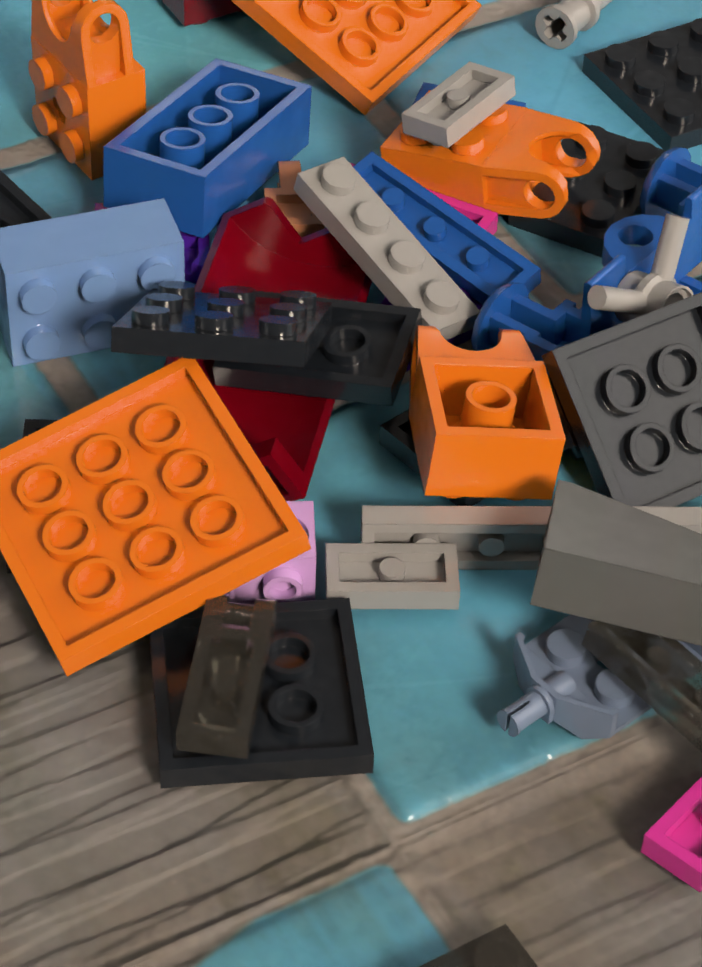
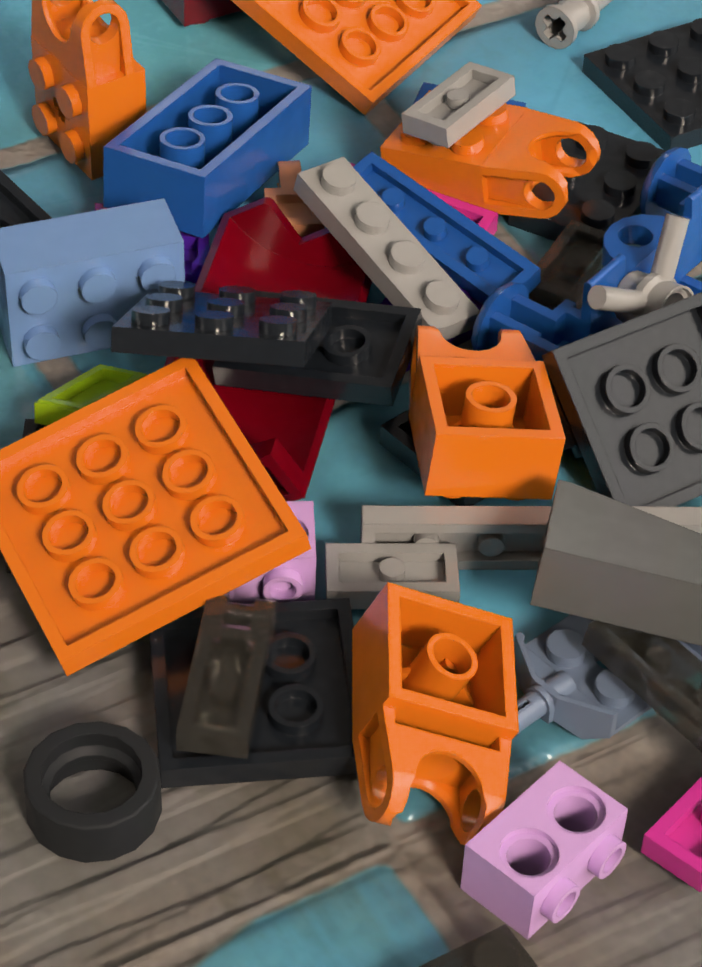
none -> black tyre [23,721,162,863]
none -> lime tile [34,364,147,426]
none -> orange brick [352,582,519,845]
none -> lavender brick [460,760,628,940]
none -> clear smoke plate [529,220,605,310]

